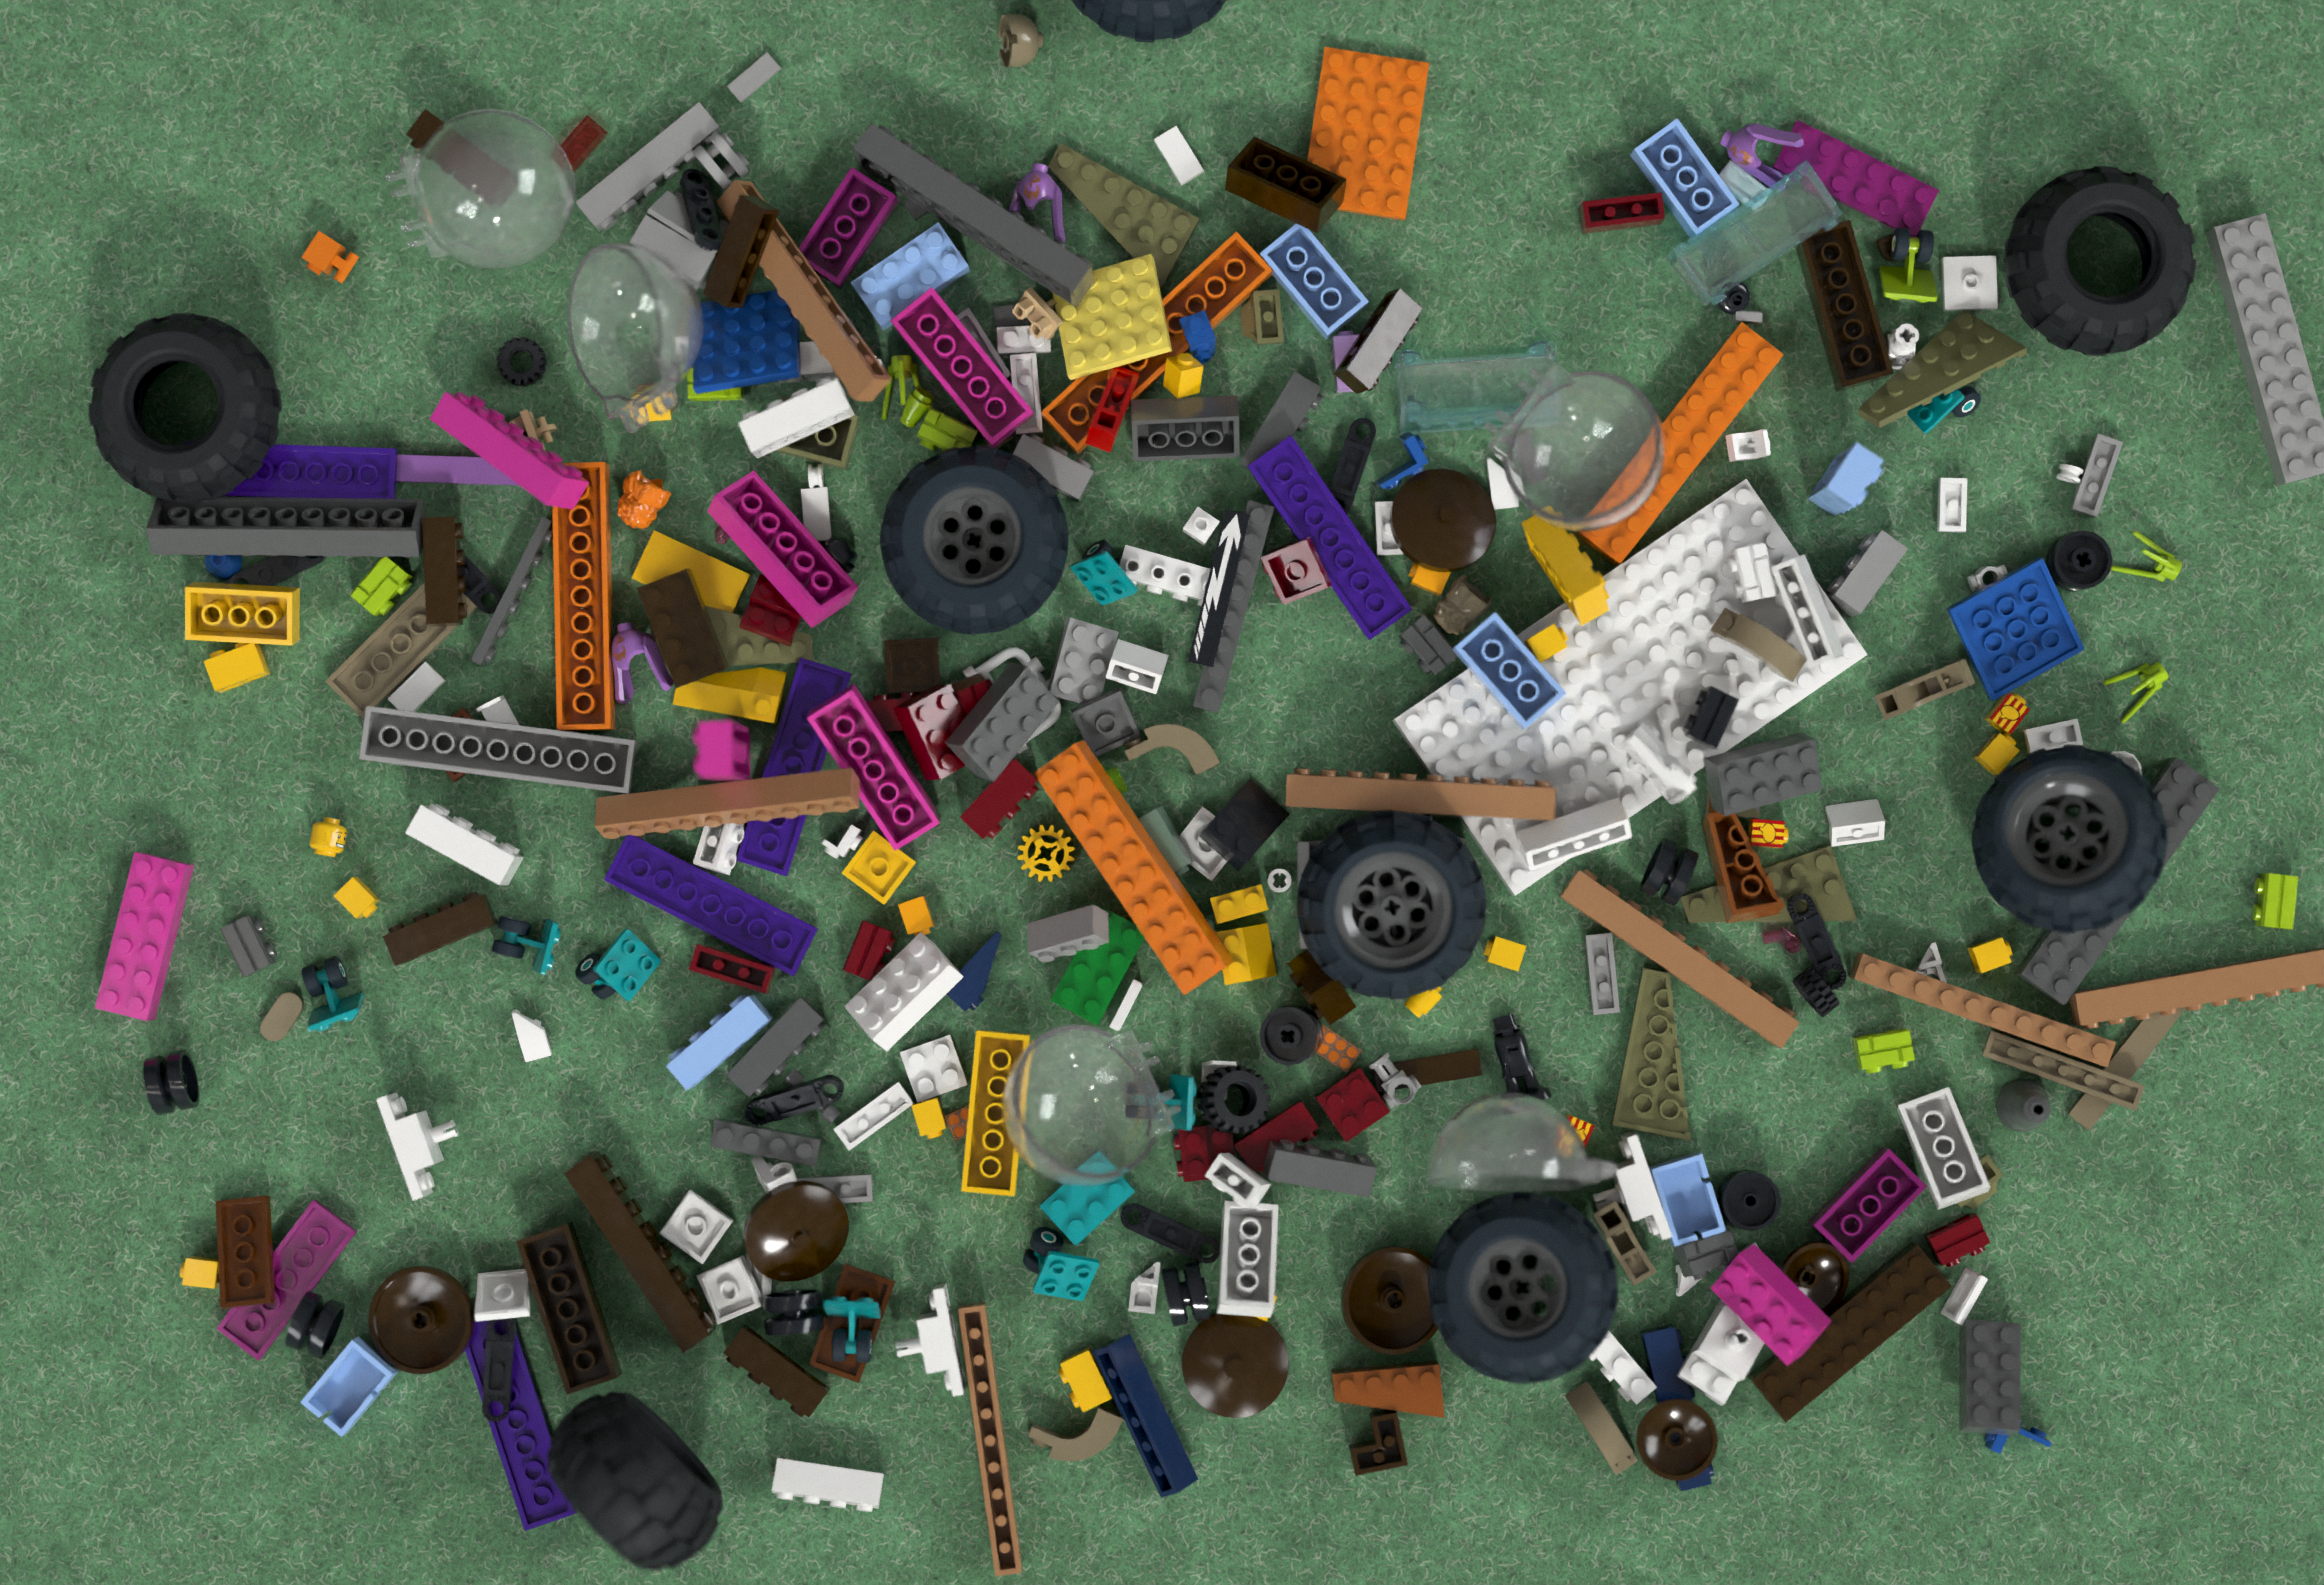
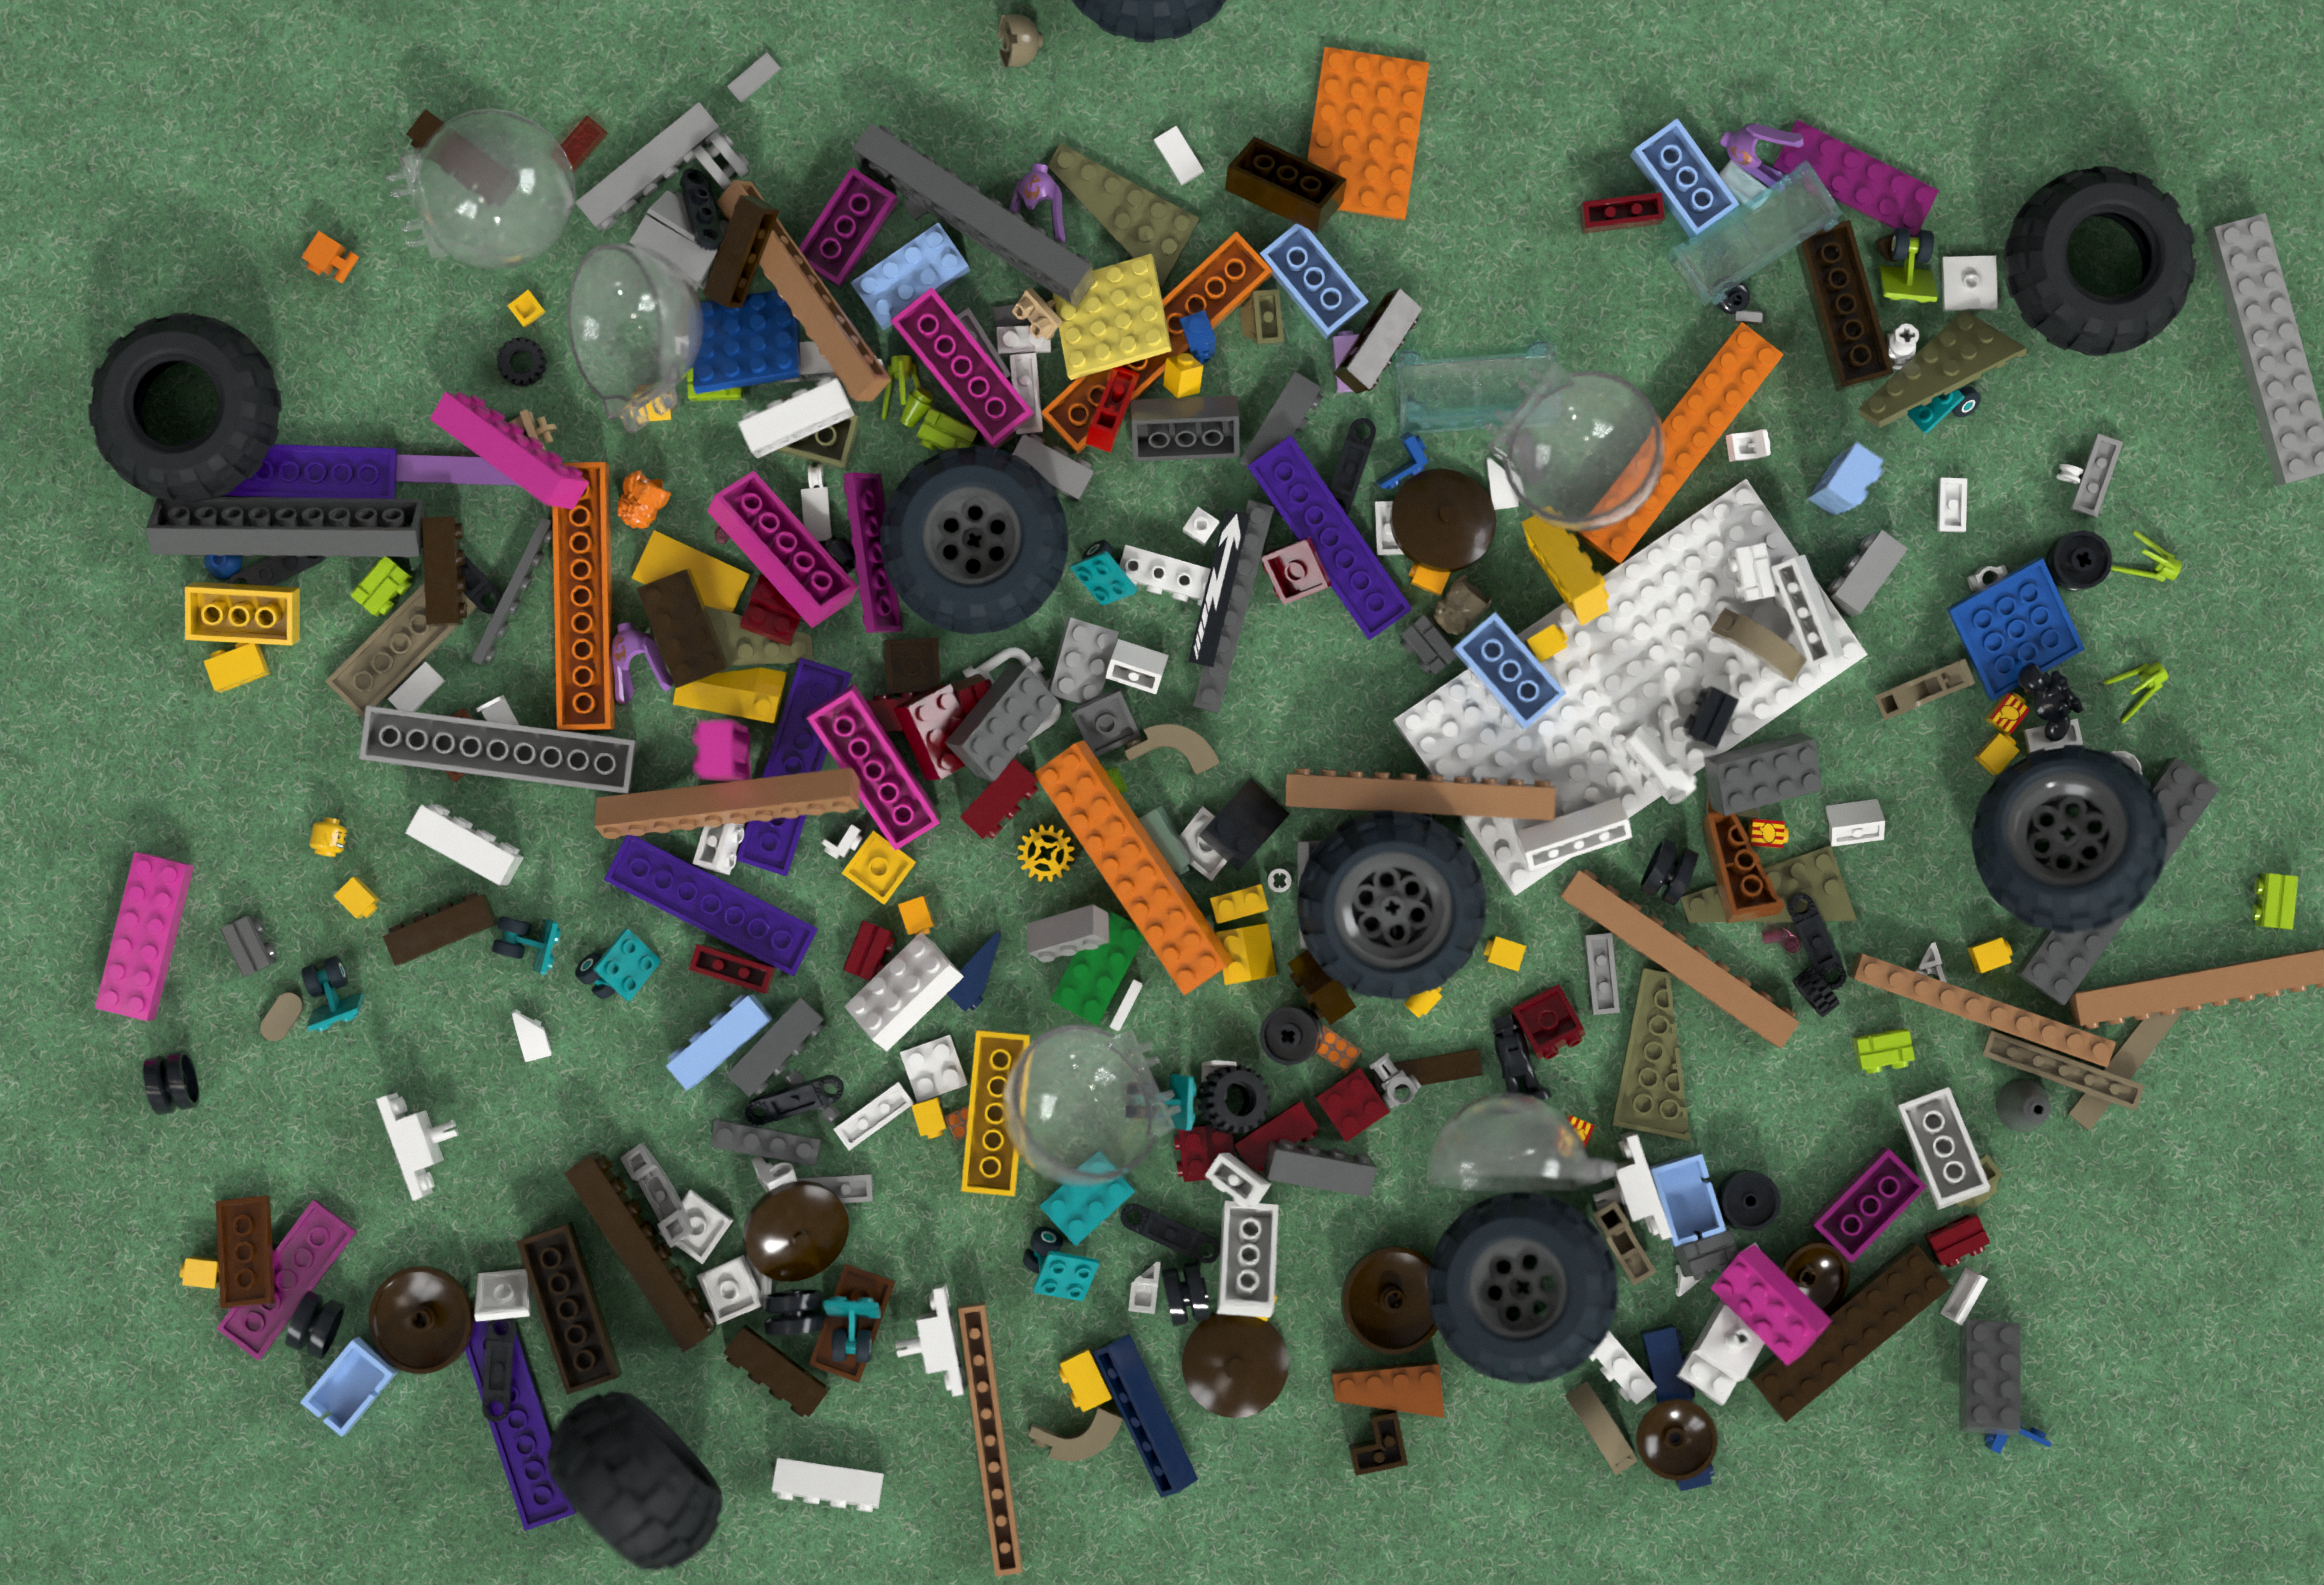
none -> yellow plate [507,290,546,328]
none -> light grey slope [620,1143,693,1247]
none -> magenta plate [844,472,903,633]
none -> dark red plate [1512,984,1585,1060]
none -> black animal [2017,663,2083,742]

